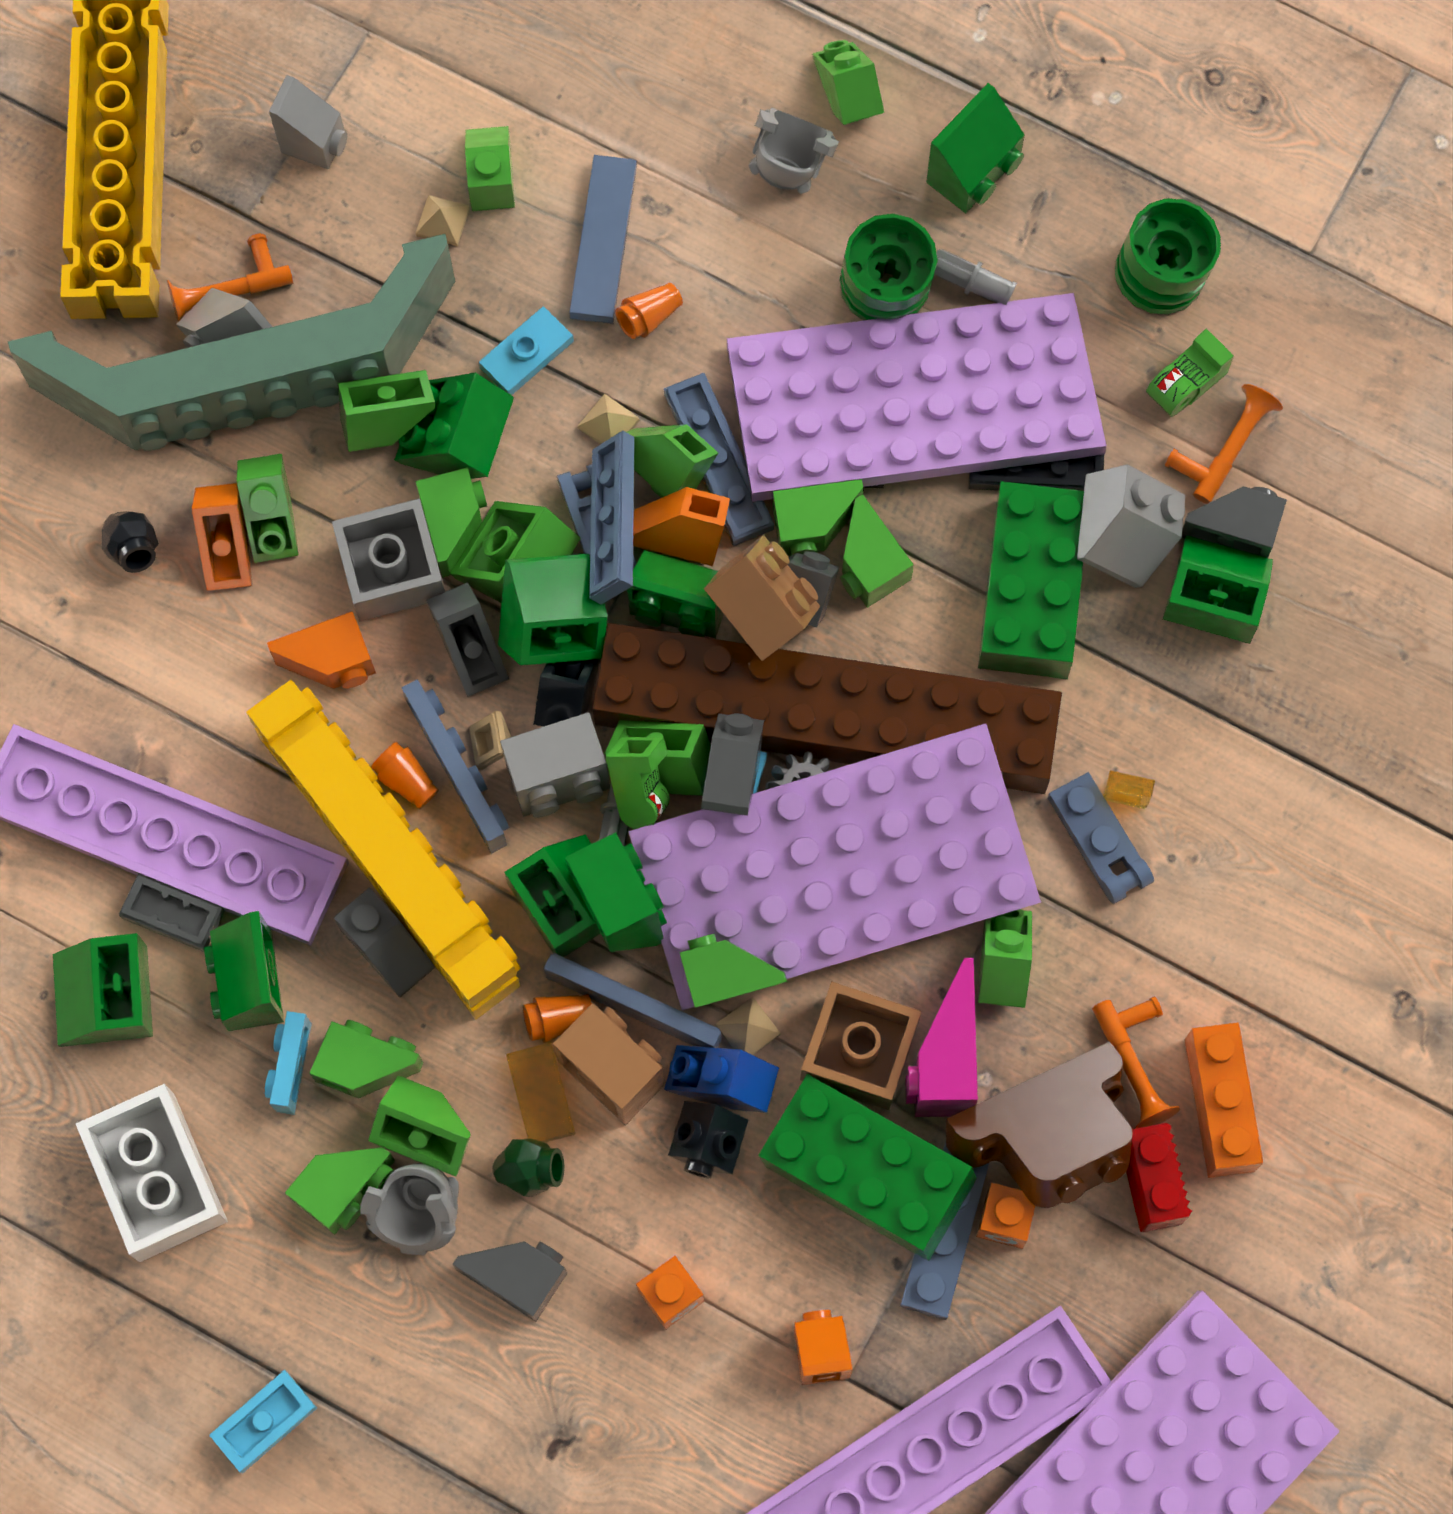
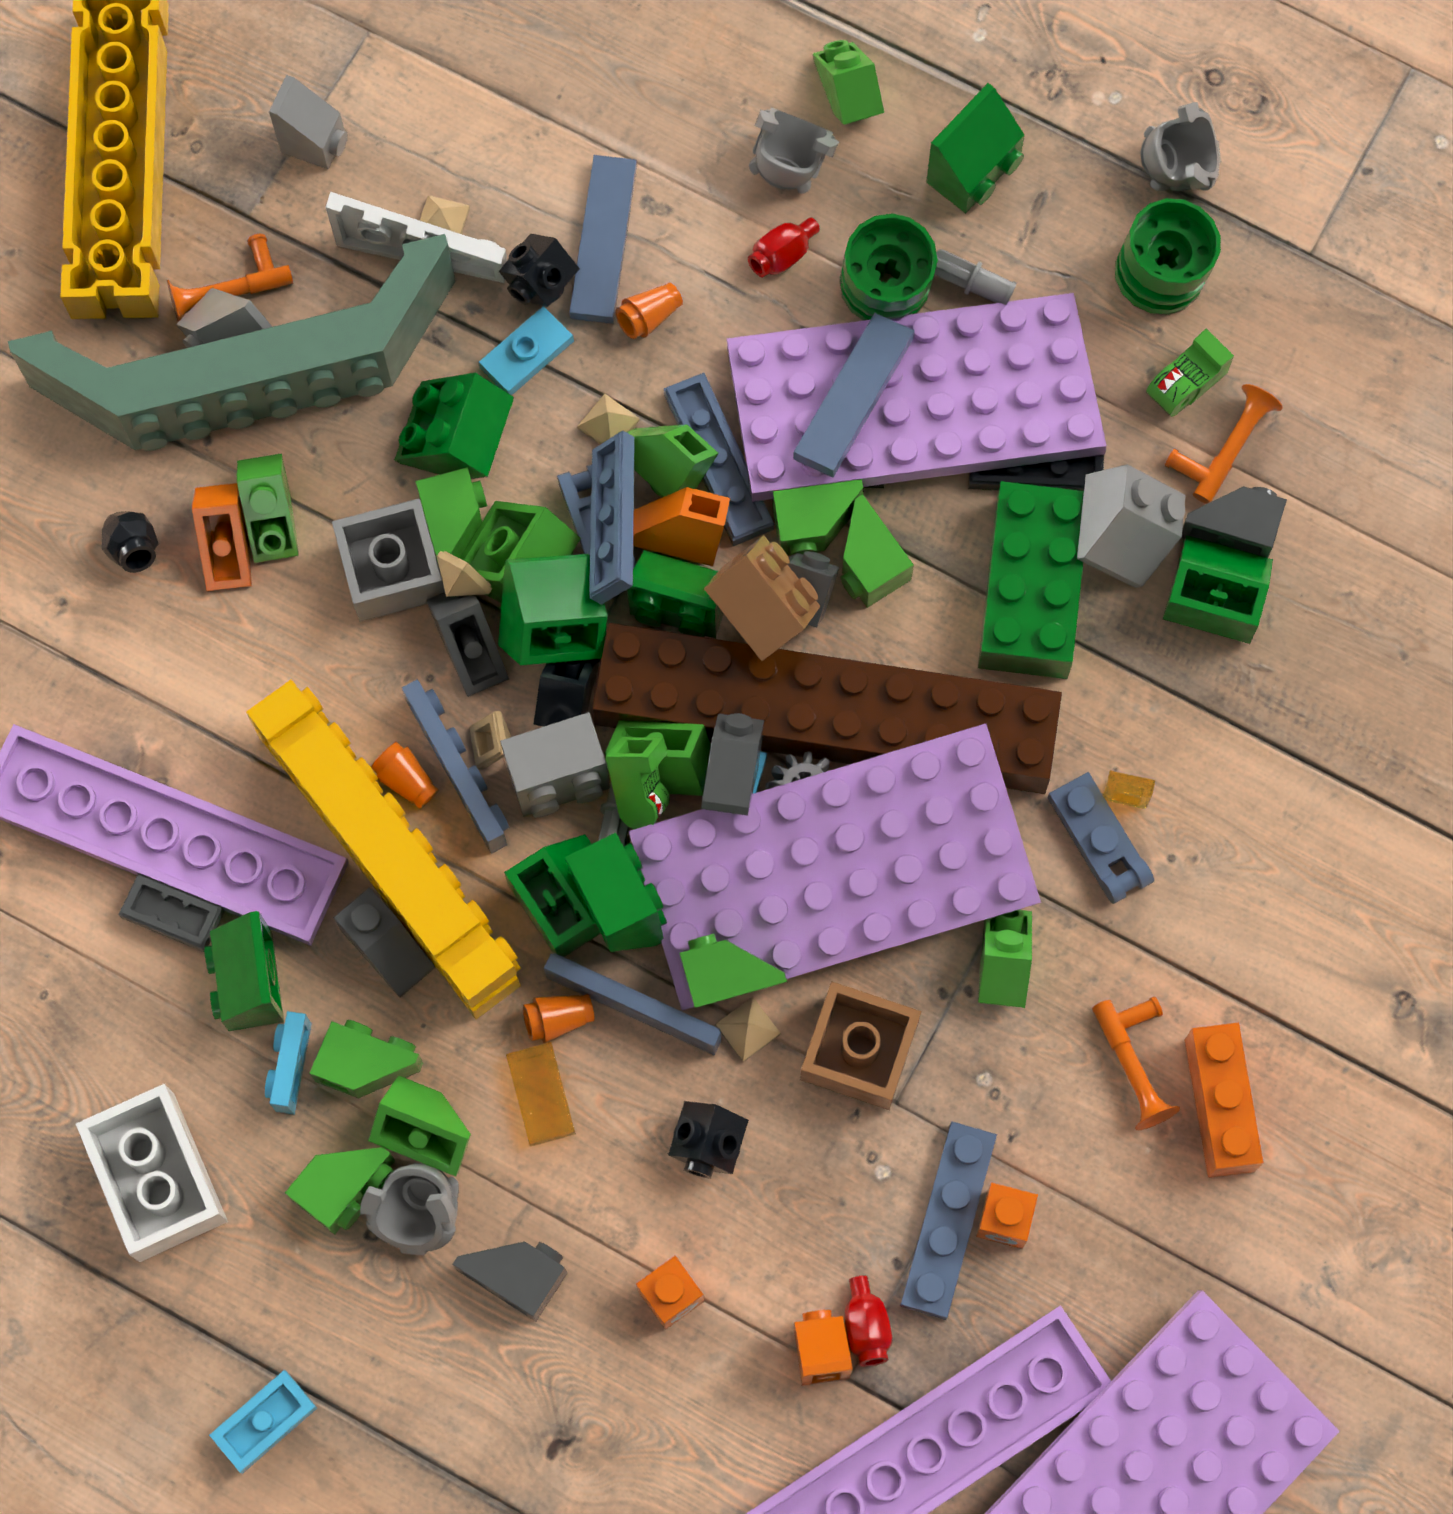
green slope [53,933,153,1047] -> none
orange slope [267,611,376,689] -> none
bright green slope [338,370,435,452] -> none
bright green slope [465,126,515,211] -> none
dark green rock [492,1138,565,1197] -> none
medium nougat brick [553,1003,664,1126] -> none
blue slope [664,1045,779,1113] -> none
green brick [758,1074,977,1261] -> none
dark pink slope [905,958,978,1117] -> none
brick [946,1041,1133,1208] -> none
red brick [1126,1123,1192,1232] -> none
none -> white wing [326,192,507,283]
none -> tan slope [437,551,492,597]
none -> black brick [499,233,580,307]
none -> red plant [748,217,820,278]
none -> sand blue tile [793,313,914,478]
none -> red plant [844,1276,893,1367]
none -> light grey helmet [1140,102,1221,191]

